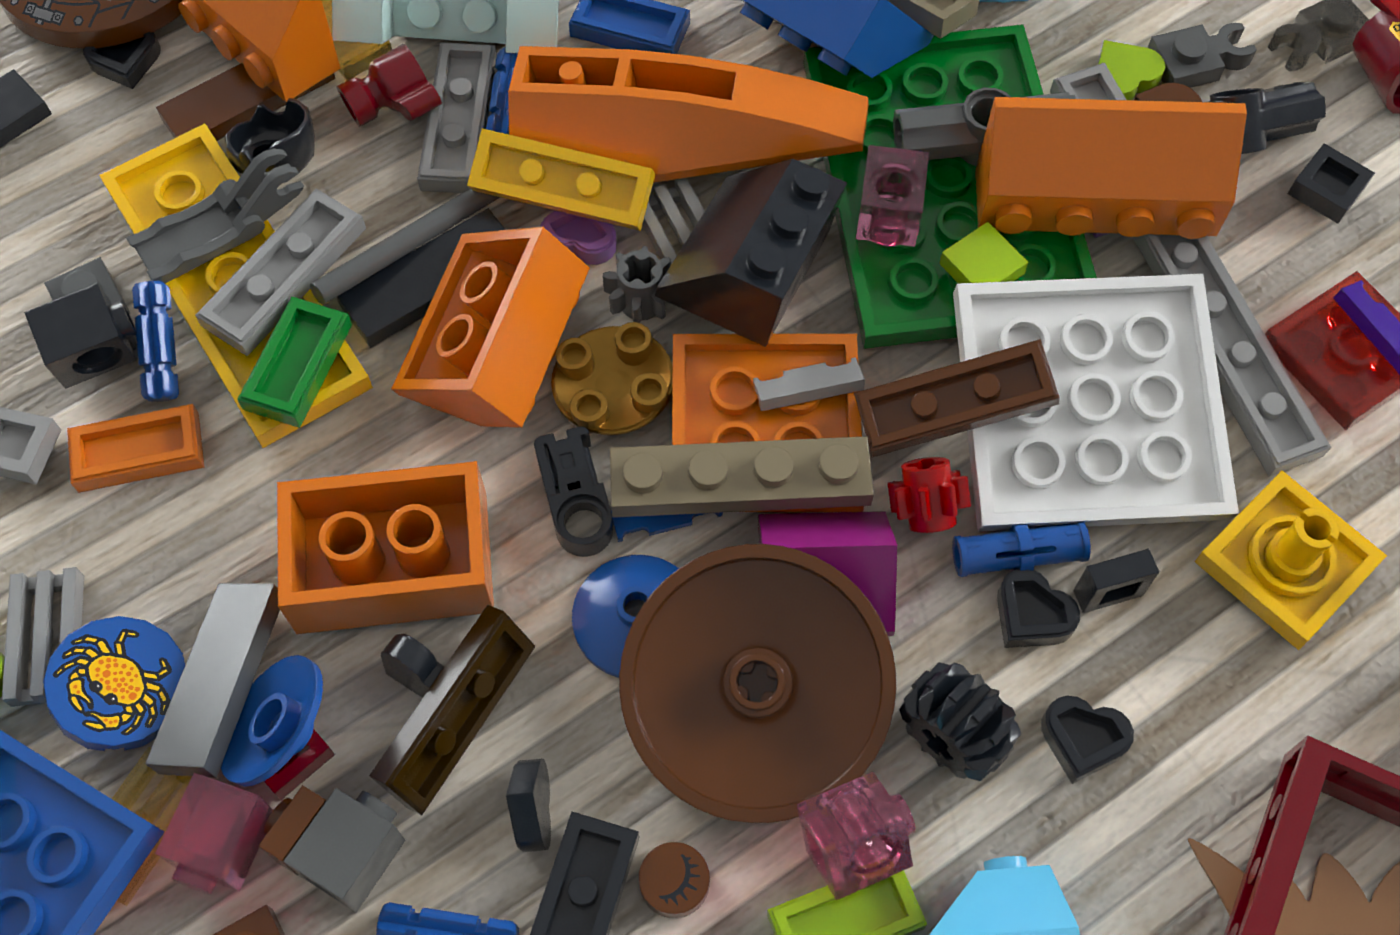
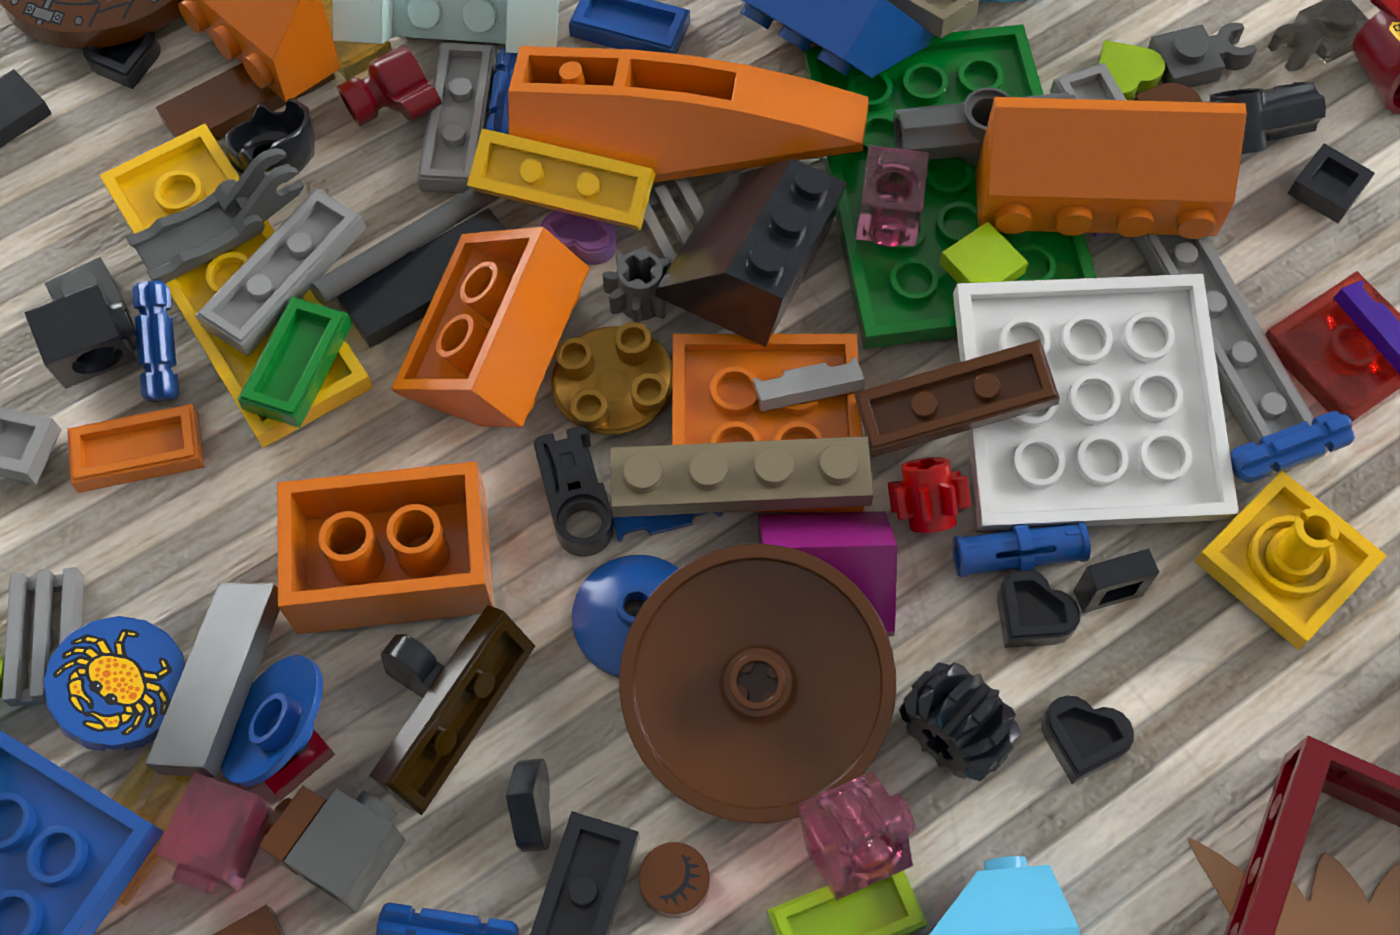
none -> blue axle [1230,411,1355,483]

